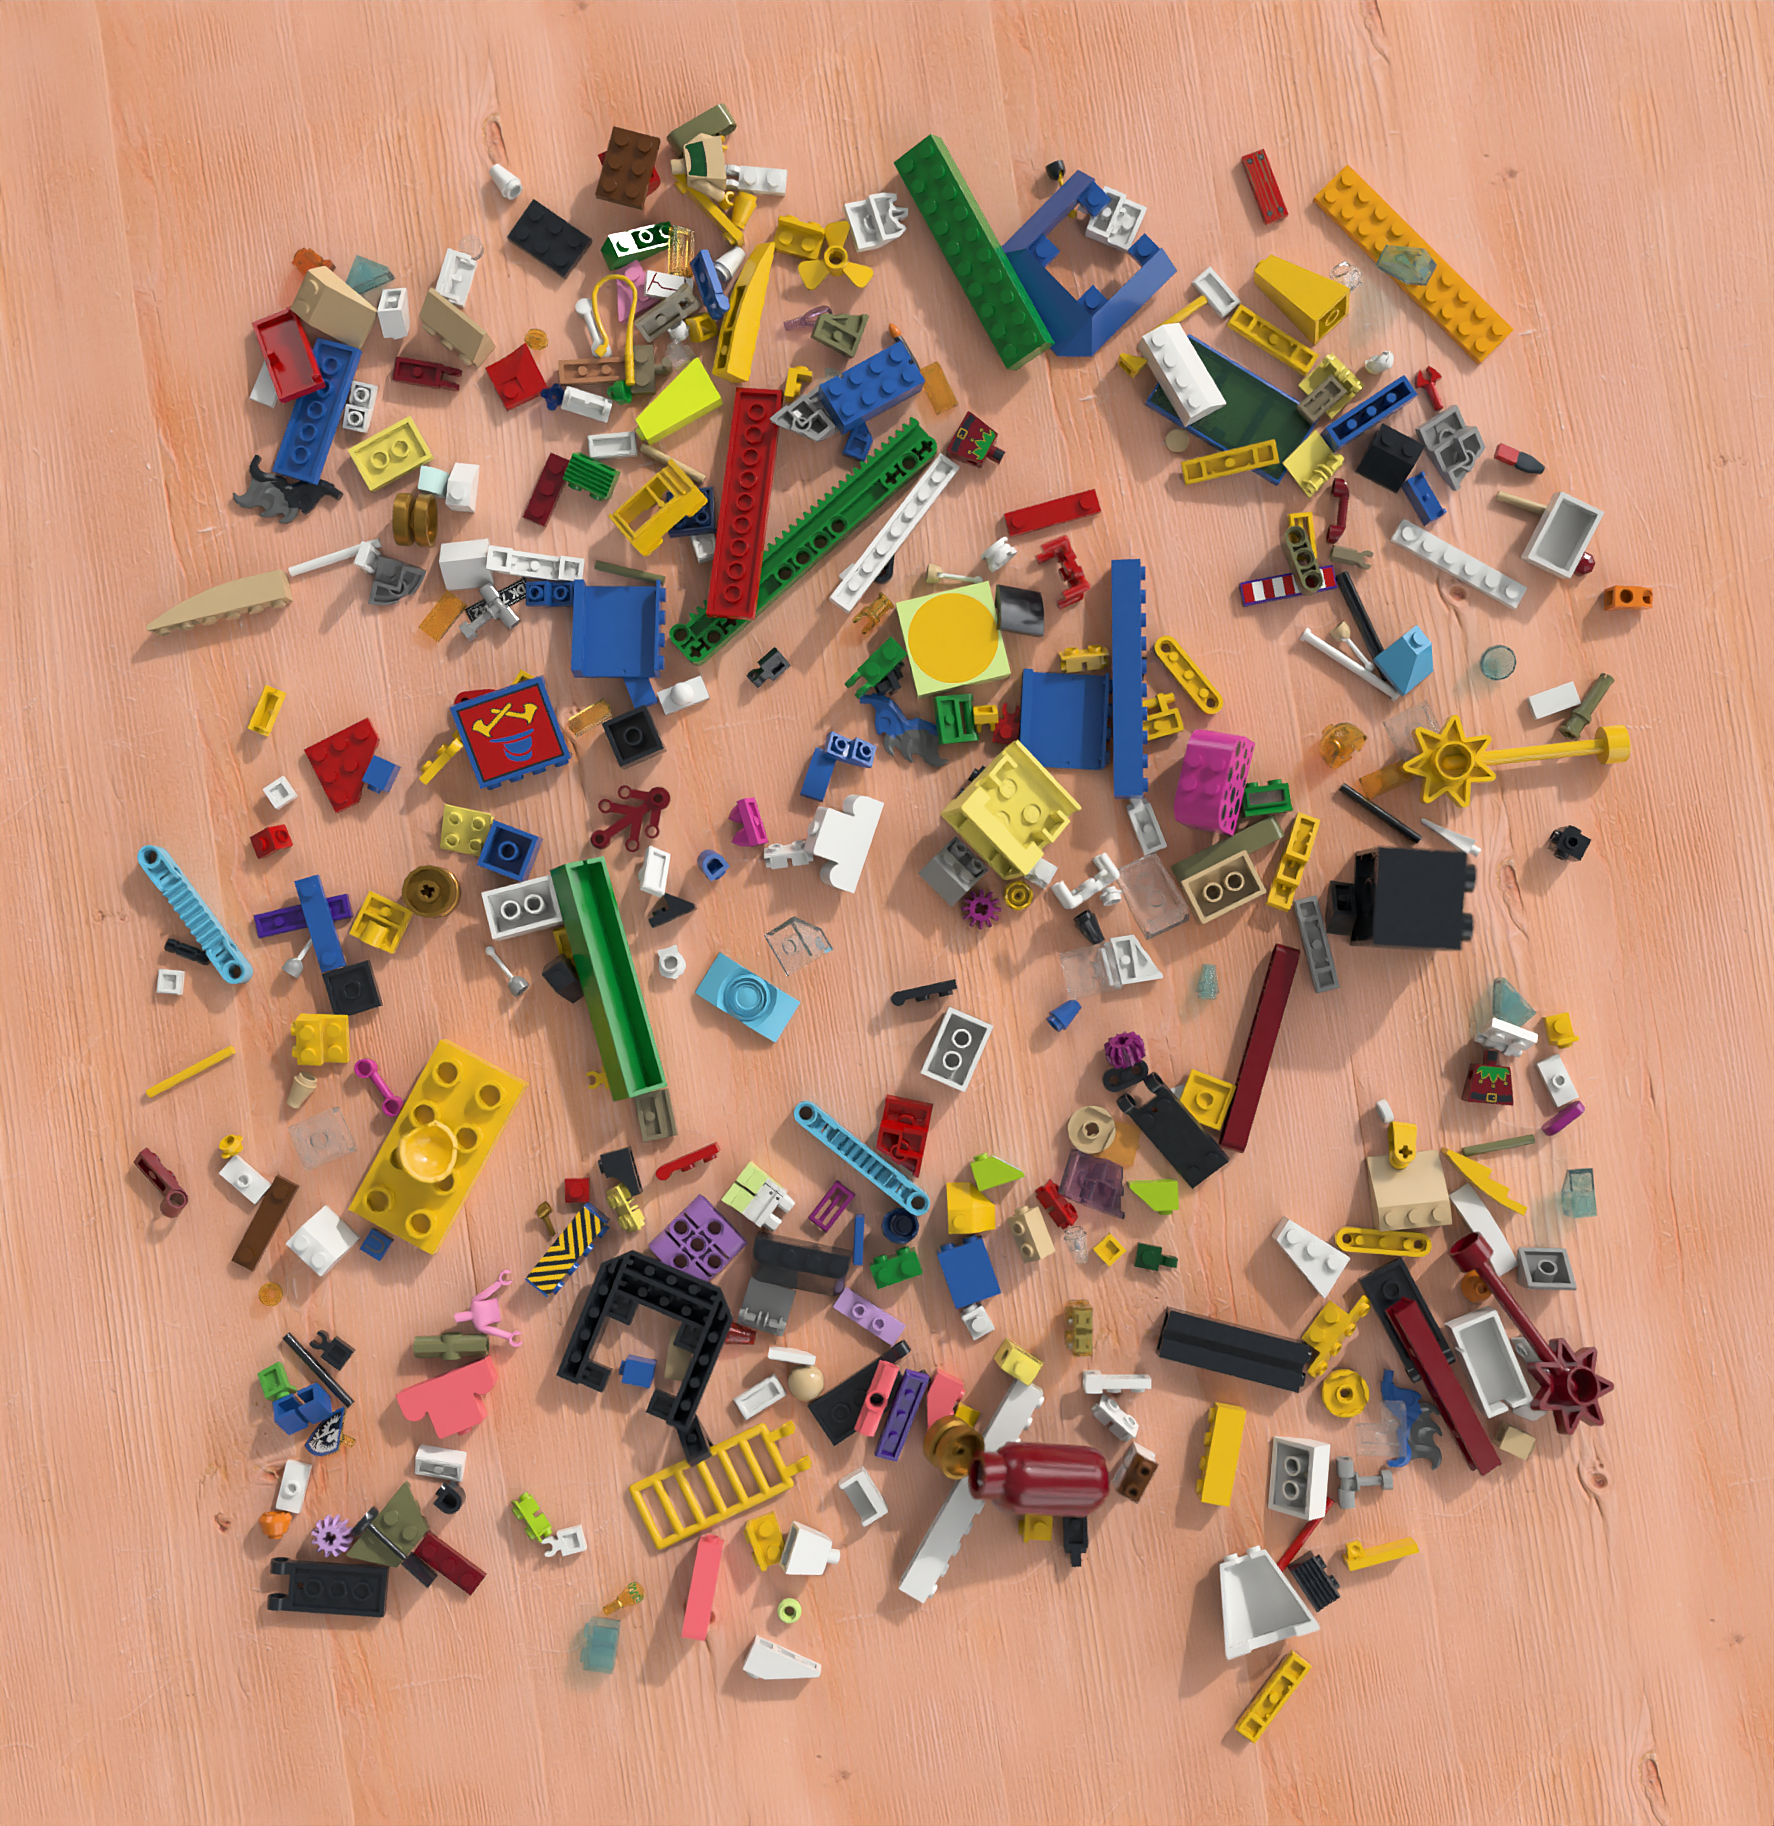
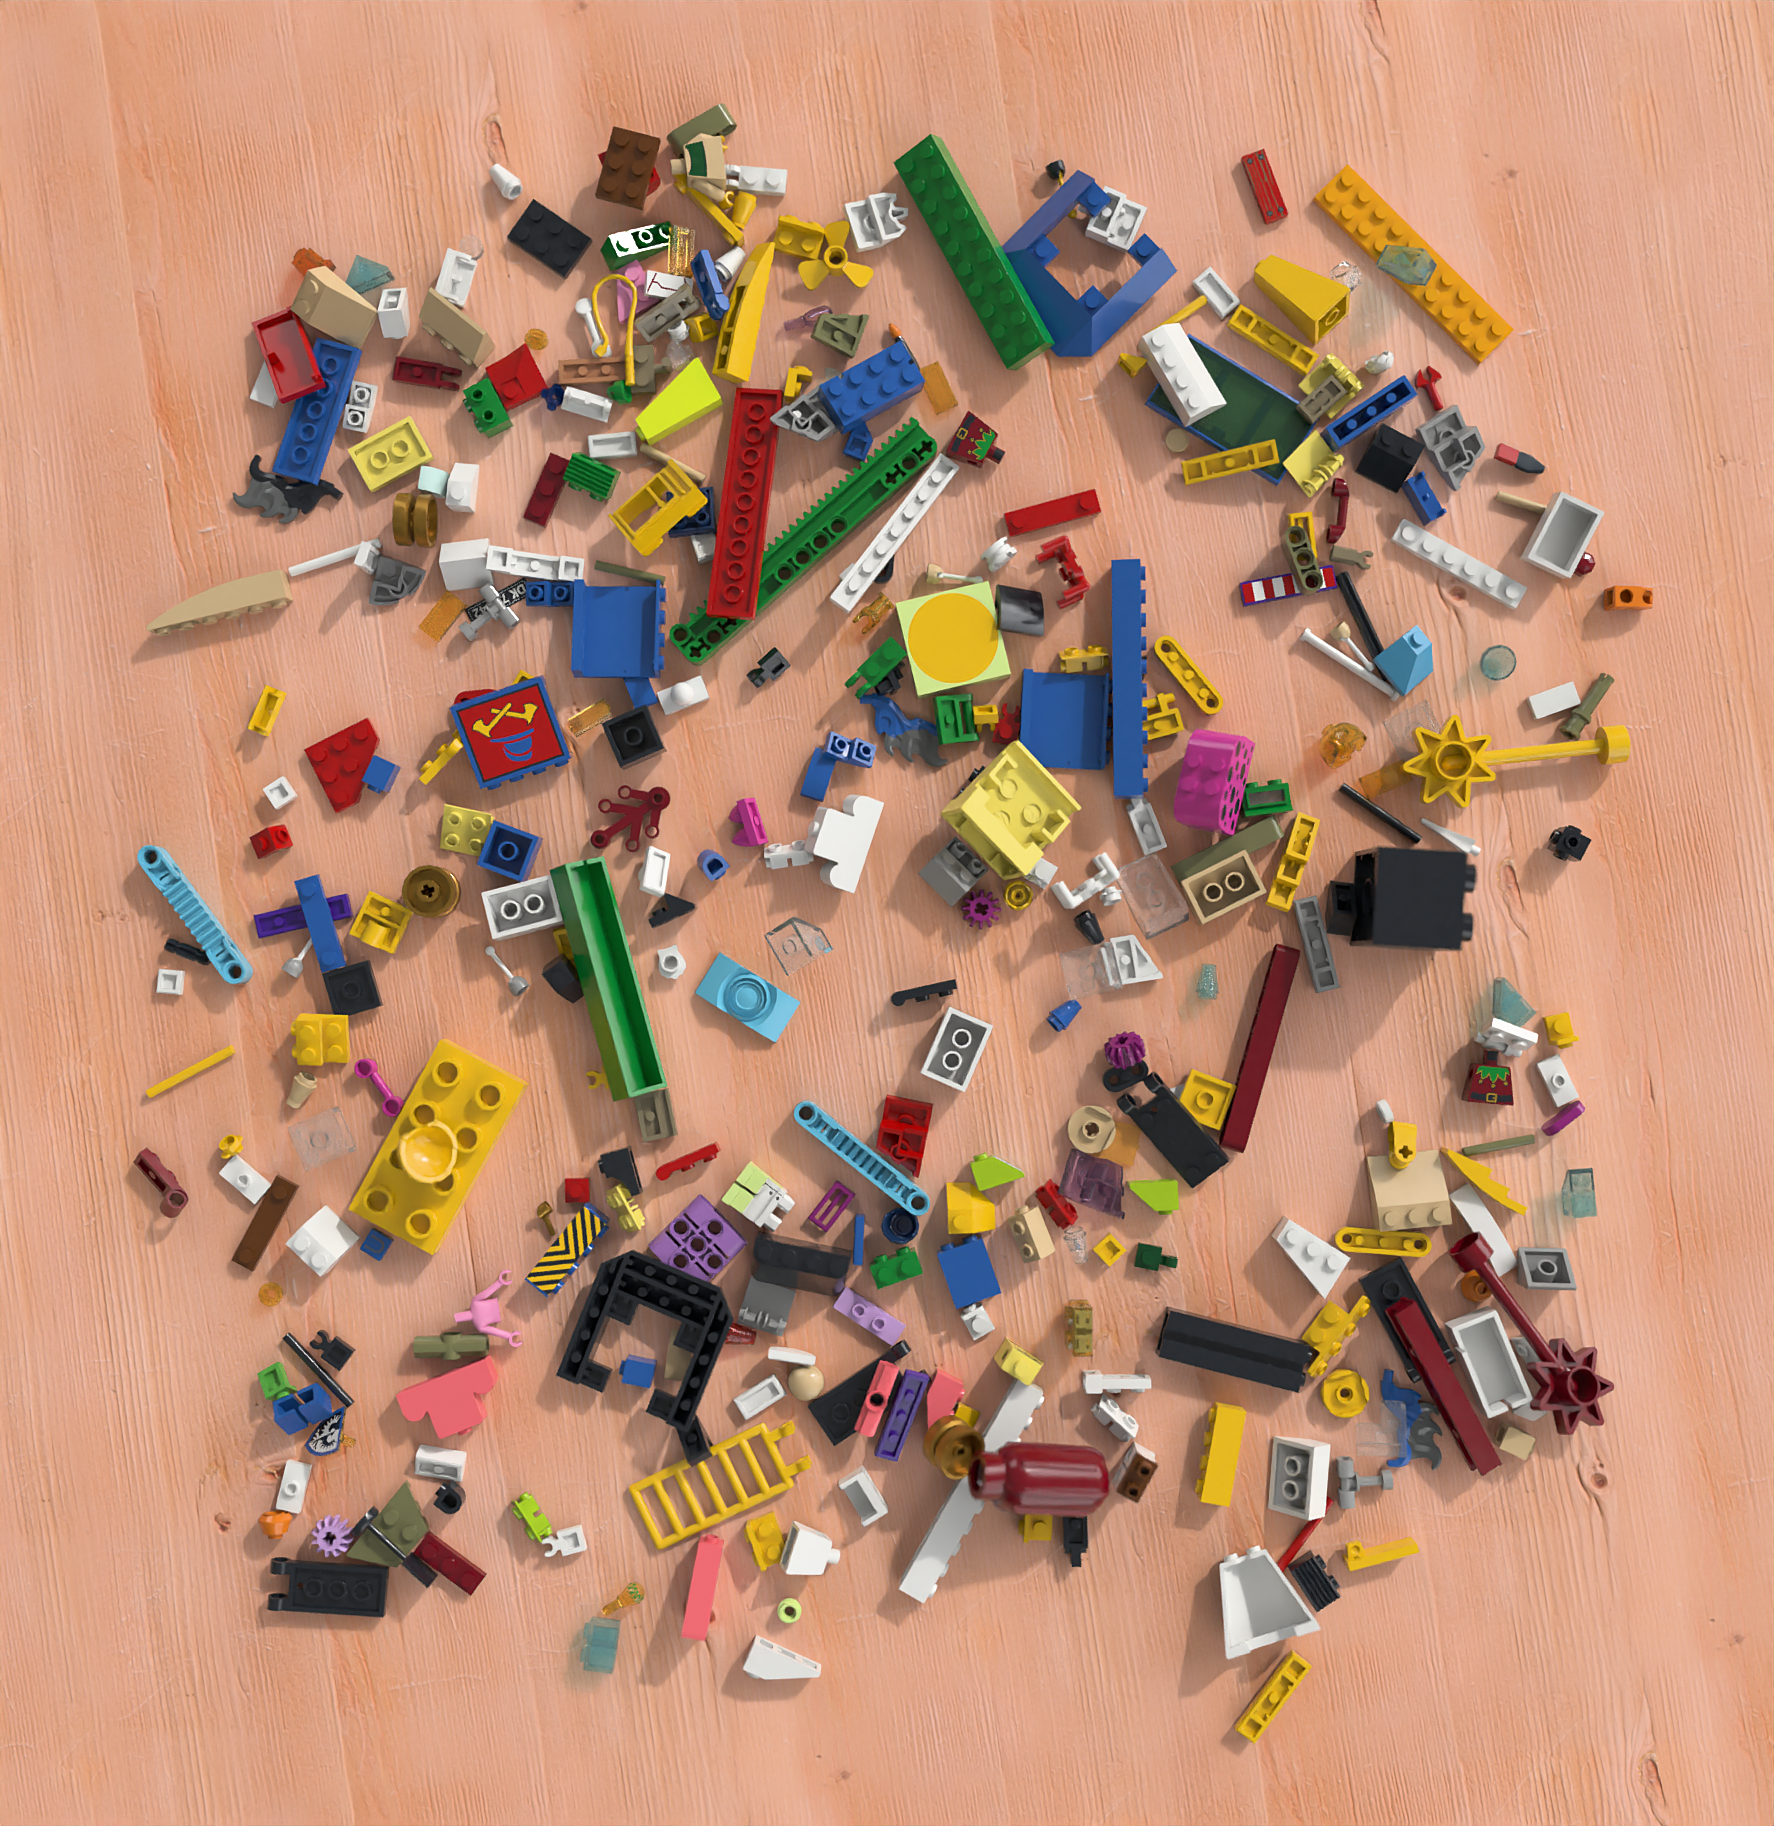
none -> green brick [462,378,514,438]

